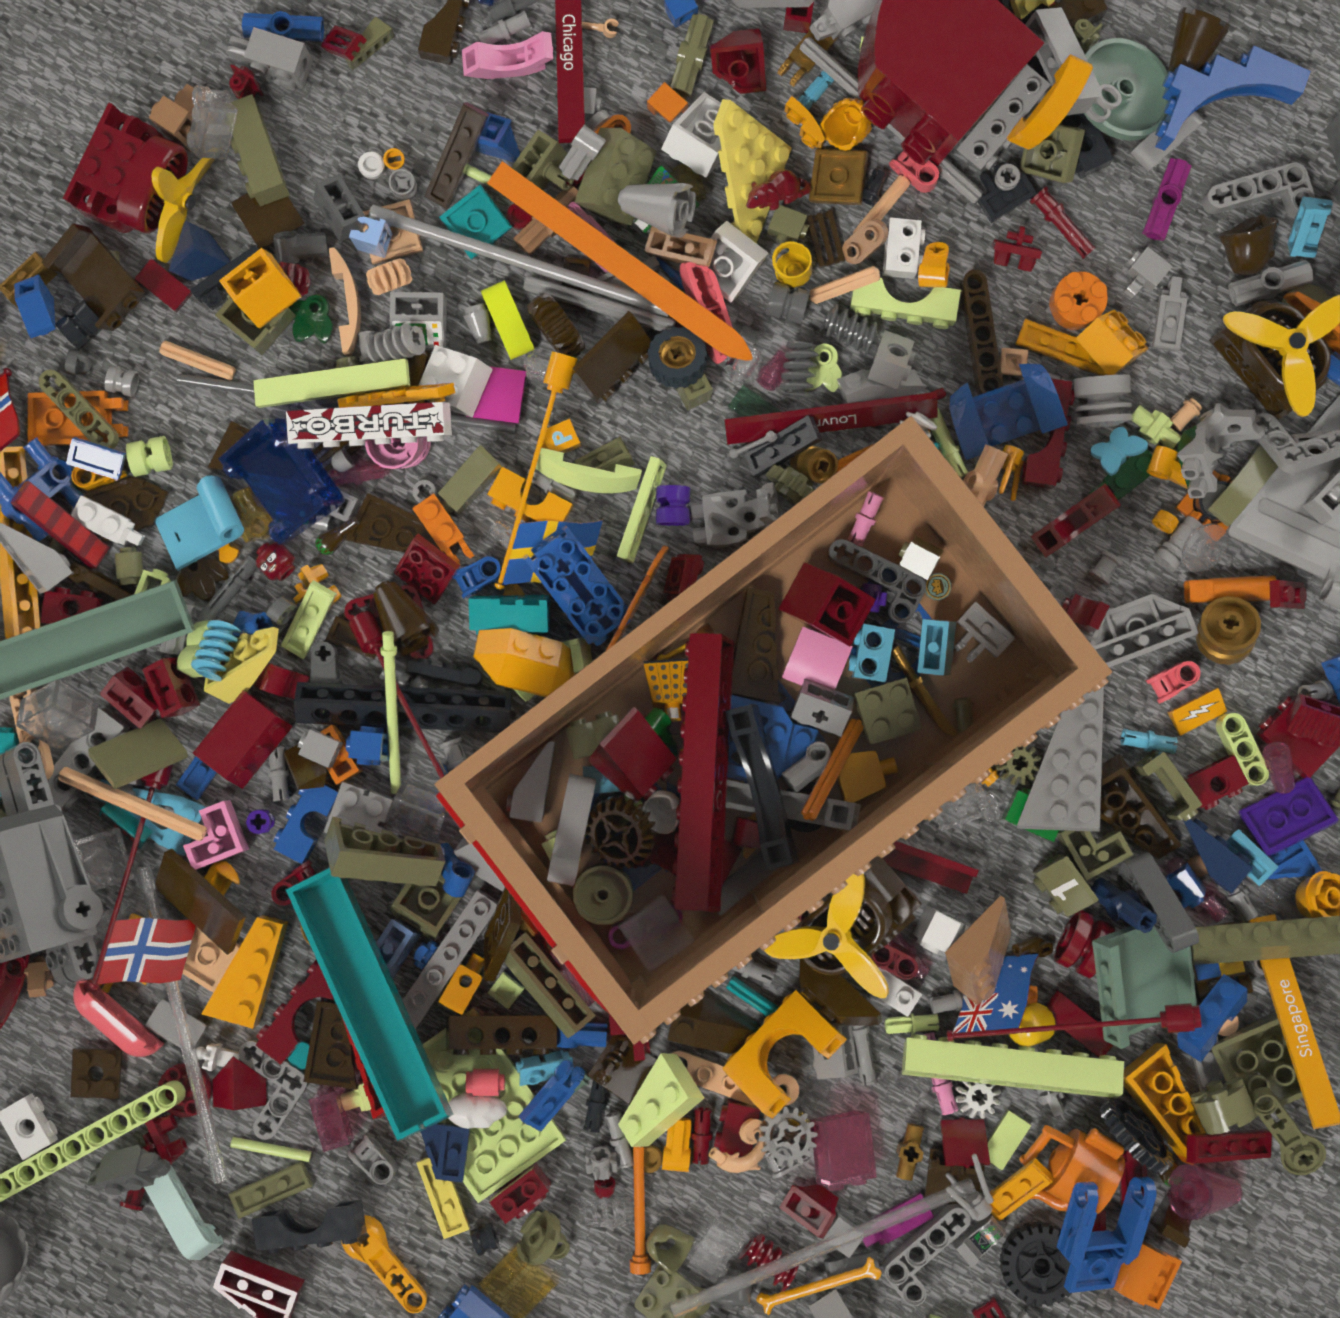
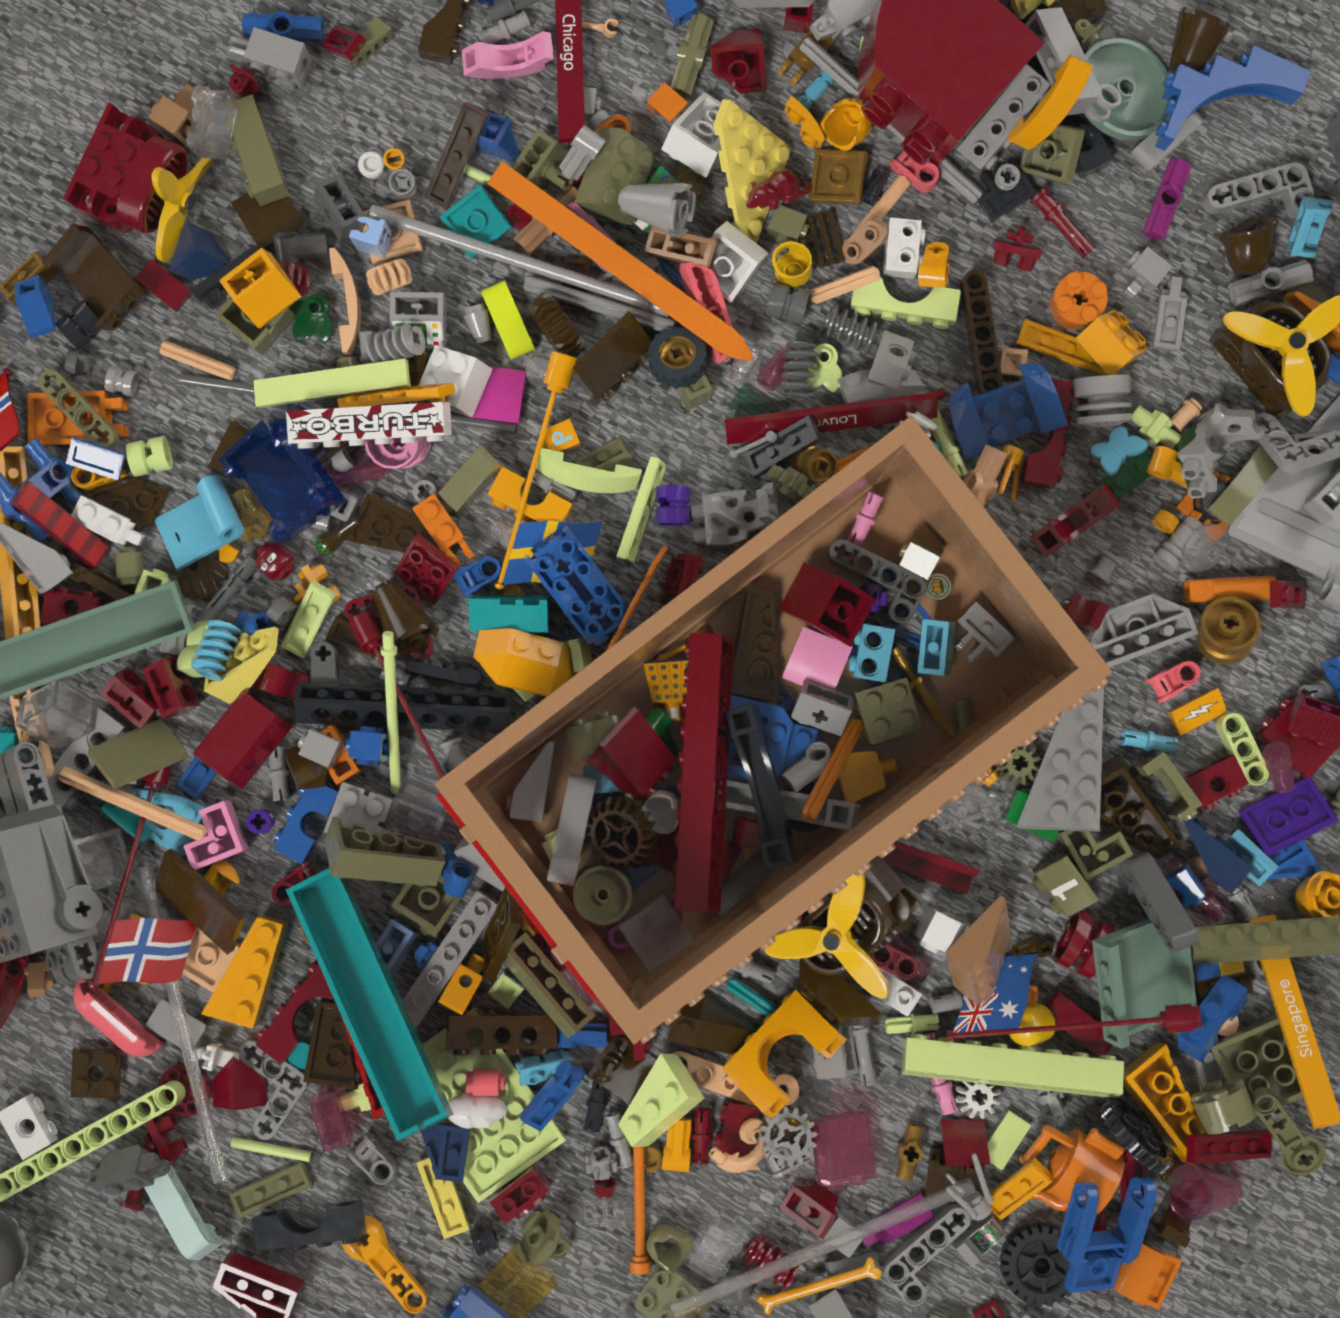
dark blue piece [1091,877,1157,933] -> none

